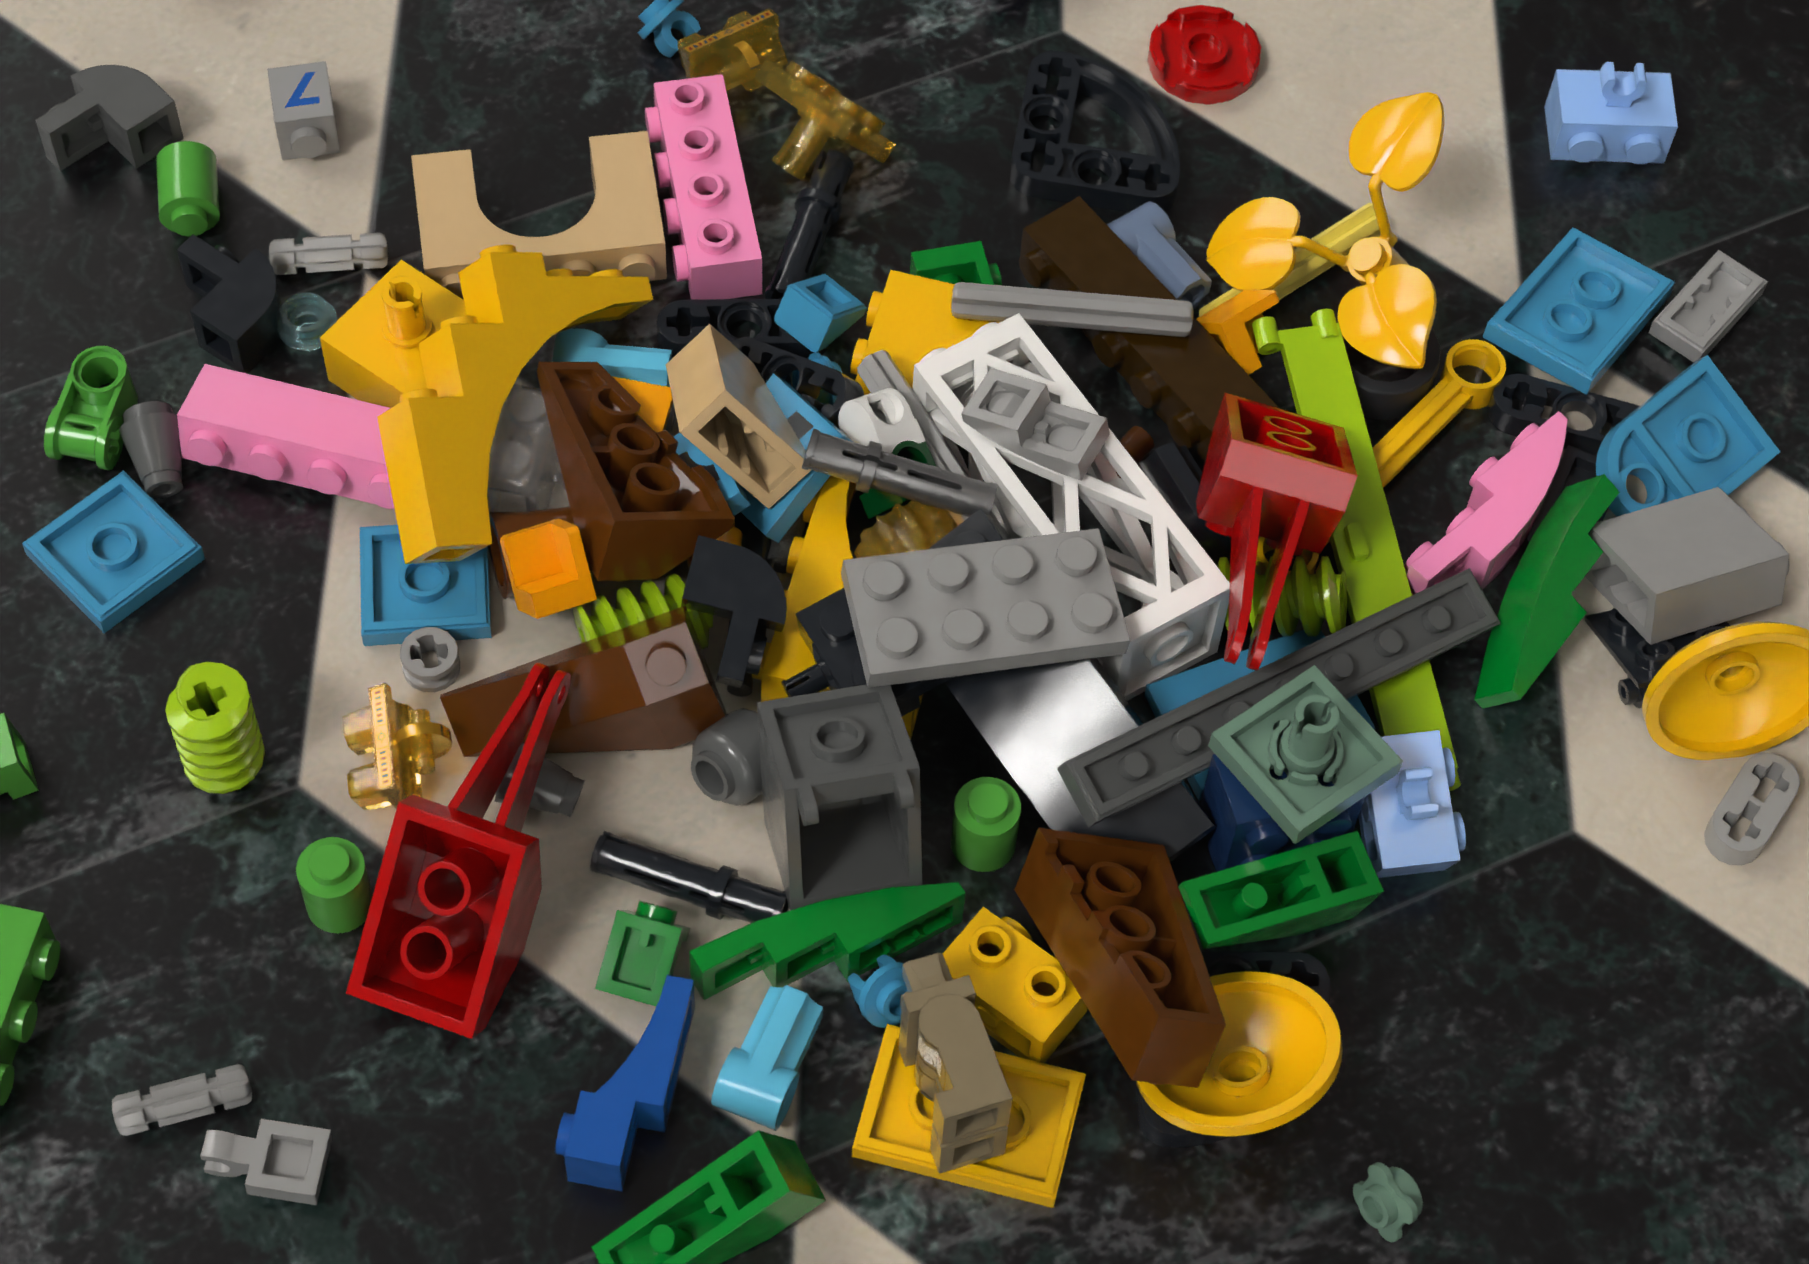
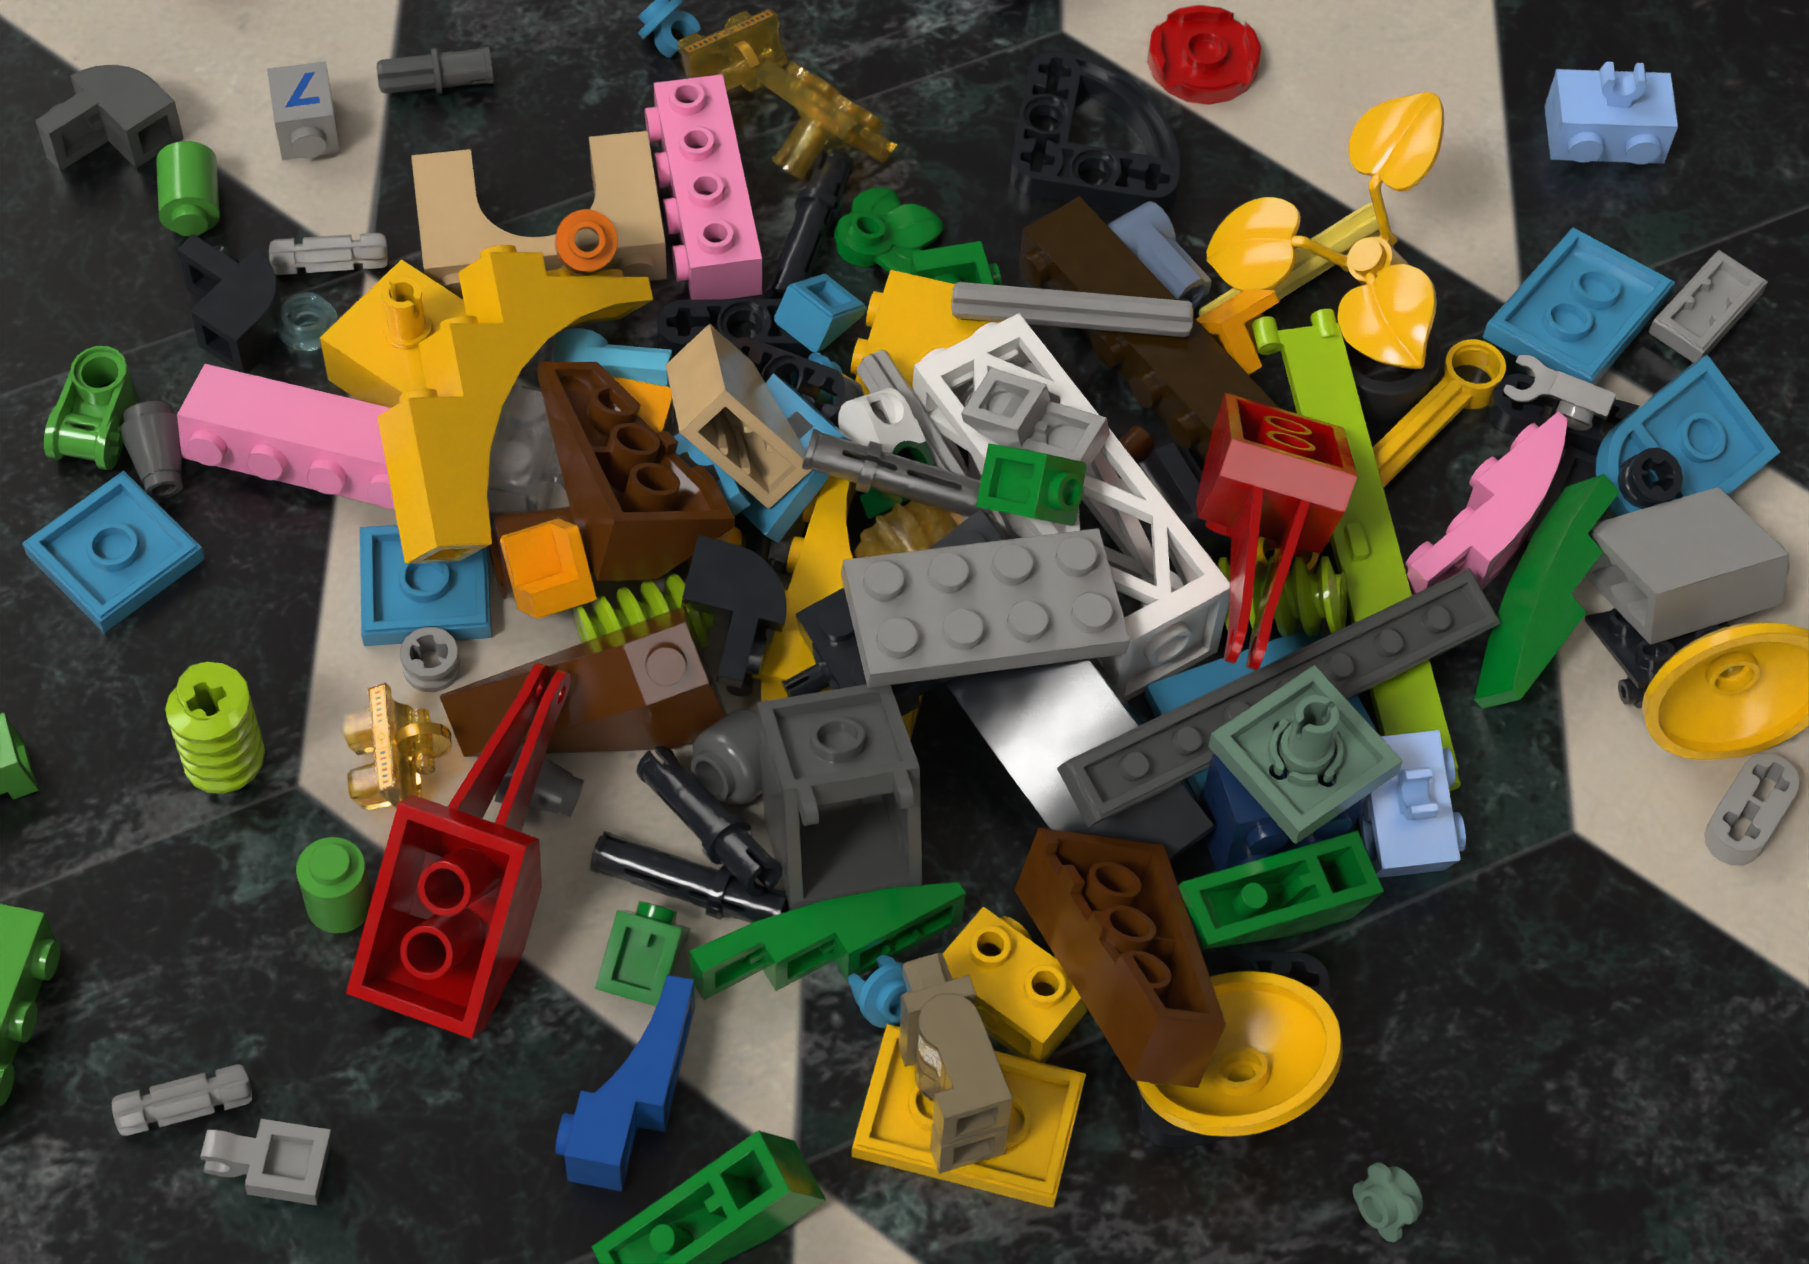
medium azure piece [711,985,823,1131] -> none
bright green brick [950,777,1021,872] -> none
none -> dark grey axle [376,47,494,94]
none -> orange brick [555,209,618,275]
none -> black pin [636,746,783,897]
none -> green plate [834,187,945,274]
none -> green bracket [976,443,1087,526]
none -> light grey plate [1503,355,1616,425]
none -> black bush [1617,448,1683,509]

